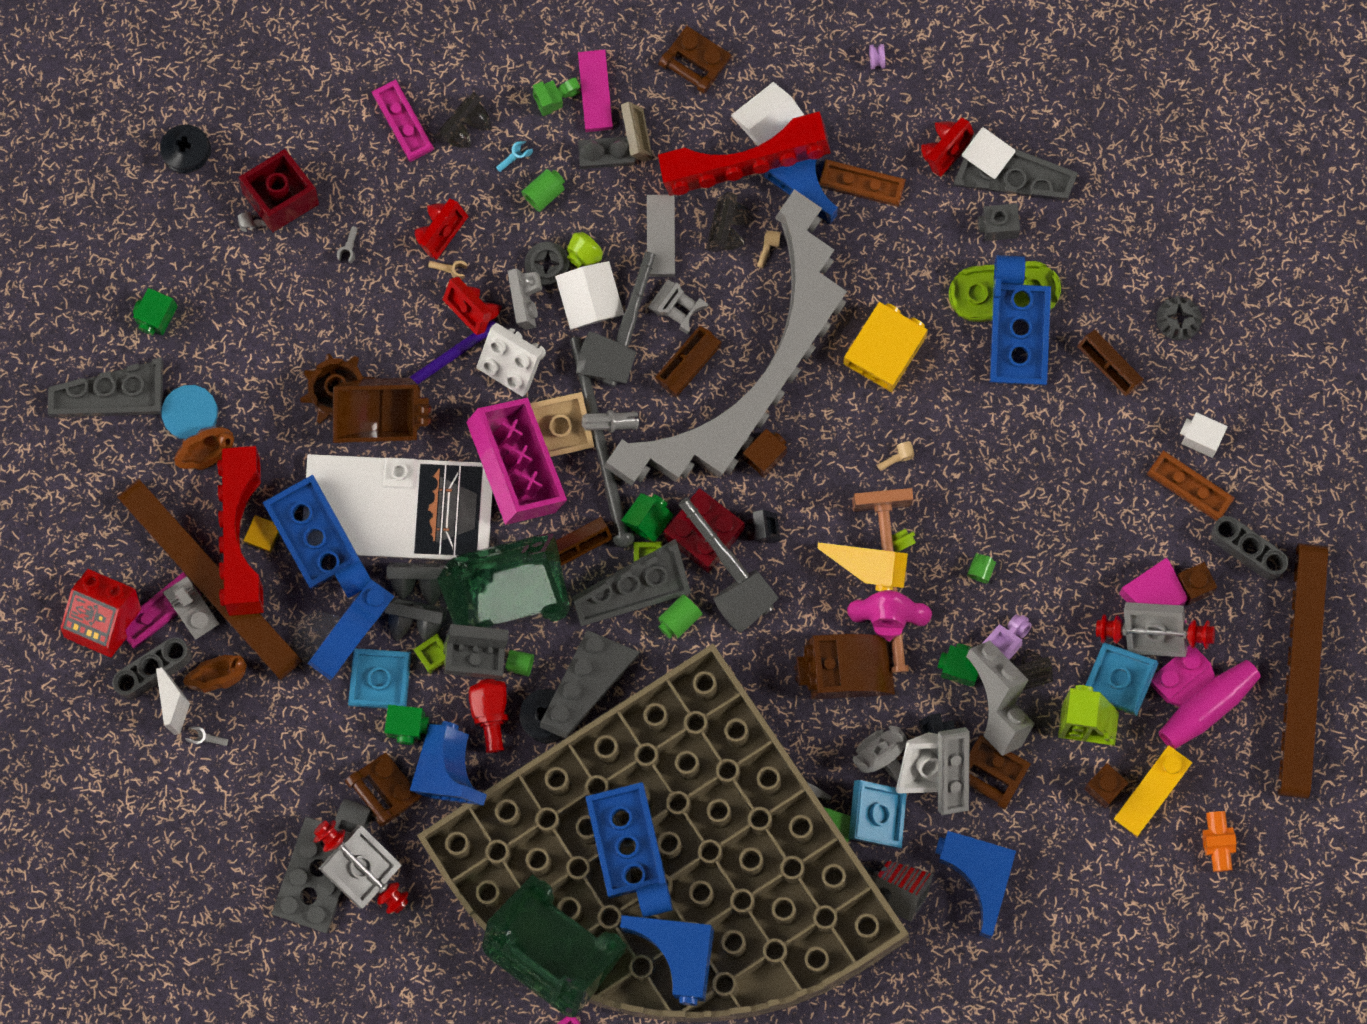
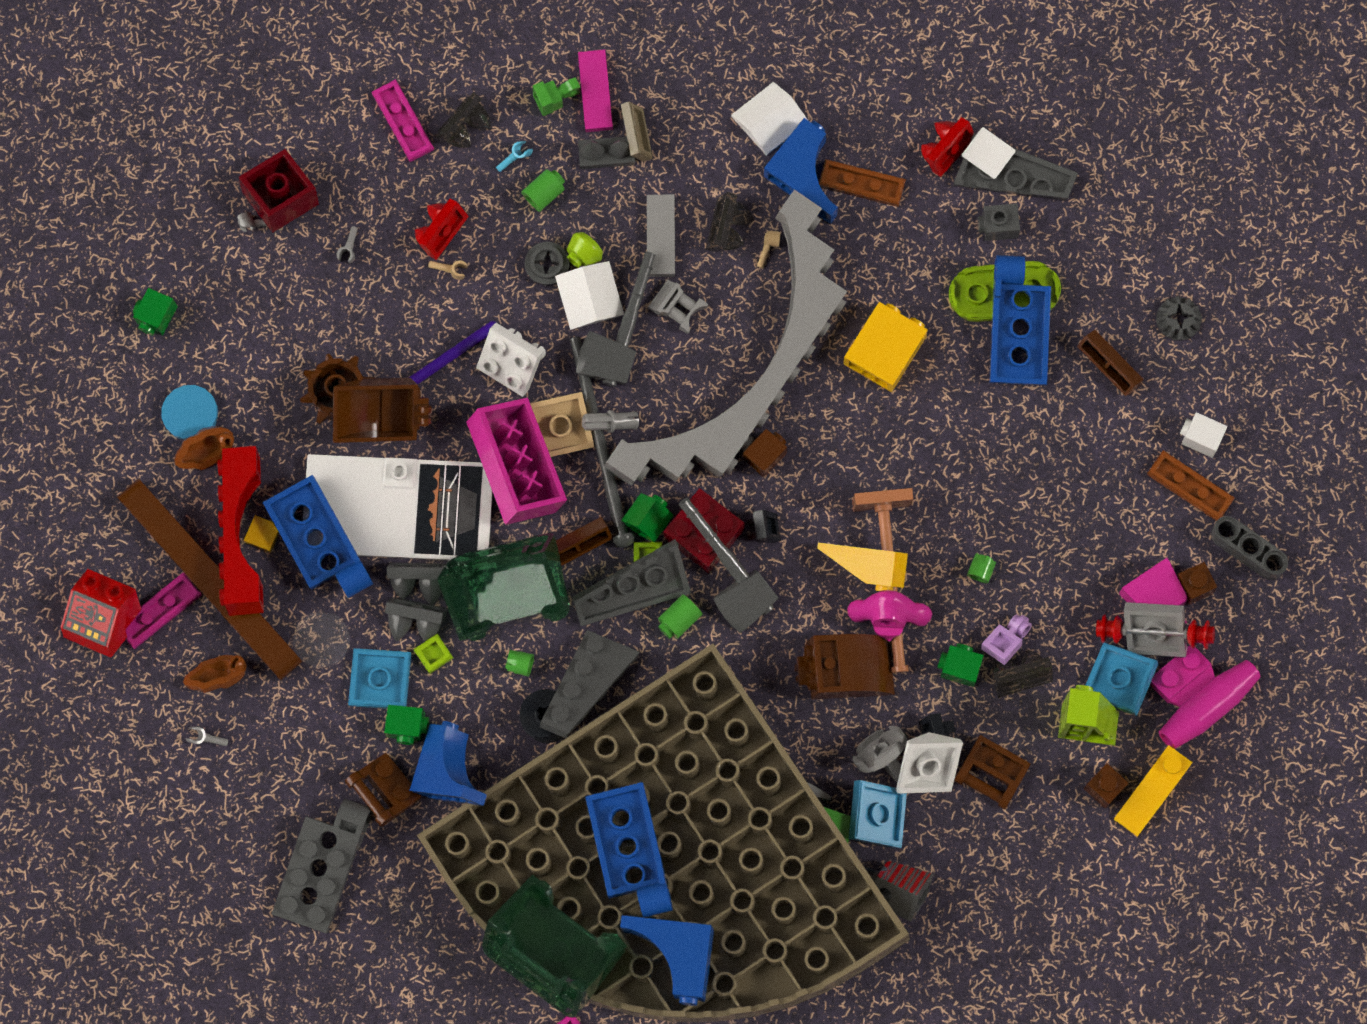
dark grey wing [48,357,163,417] -> none
dark grey beam [112,638,192,700] -> none
white slope [156,668,190,735] -> none
black piece [160,124,211,174] -> none
light grey hinge [163,576,219,640] -> none
blue arch [307,579,394,681] -> none
light grey plate [314,820,408,914] -> none
red tile [442,277,502,335] -> none
dark grey bracket [443,624,509,680] -> none
red piece [468,678,508,753] -> none
light grey hinge [508,268,542,330] -> none
reddish brown piece [655,326,721,398] -> none
reddish brown plate [658,25,732,94] -> none
red arch [658,111,831,196] -> none
lavender bush [869,44,885,69] -> none
tan hand [877,441,914,471] -> none
lime plate [892,528,916,552] -> none
blue arch [935,831,1016,939] -> none
light grey tile [938,727,970,815] -> none
light grey arch [966,640,1035,756] -> none
orange axle [1202,811,1236,872] -> none
reddish brown beam [1278,543,1328,799] -> none

